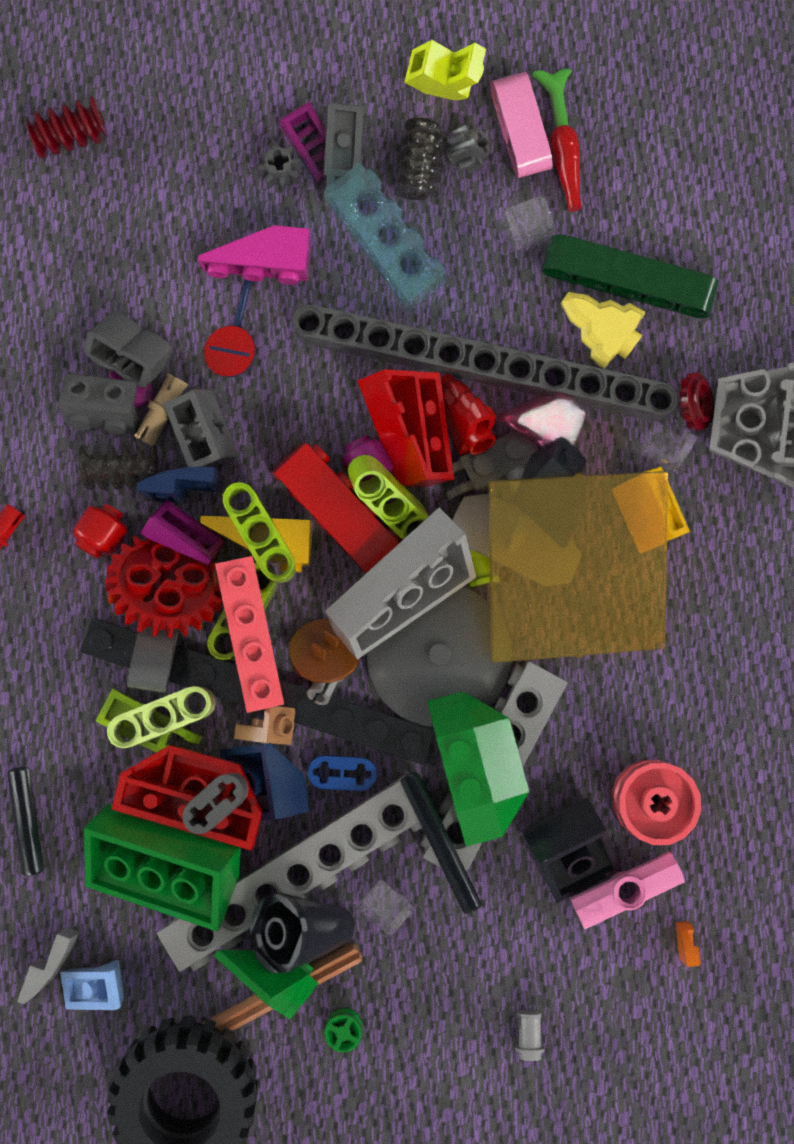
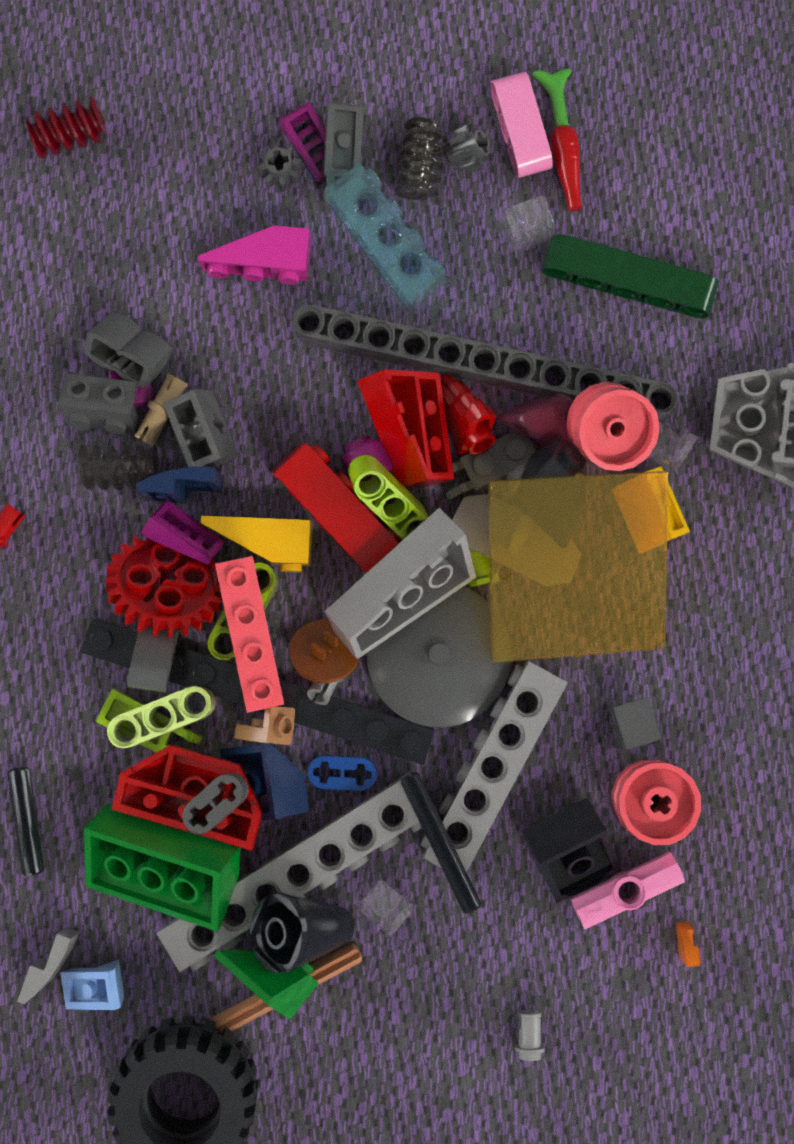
red head [72,503,128,559] -> none
red piece [204,279,256,377] -> none
lime beam [223,482,297,583] -> none
green wheel [324,1007,363,1053] -> none
neon yellow brick [404,40,486,100] -> none
green wedge [427,691,529,847] -> none
light yellow rock [561,292,646,369] -> none
dark red gear [679,372,714,431] -> none
none -> coral wheel [566,382,660,471]
none -> dark grey panel [608,697,662,750]

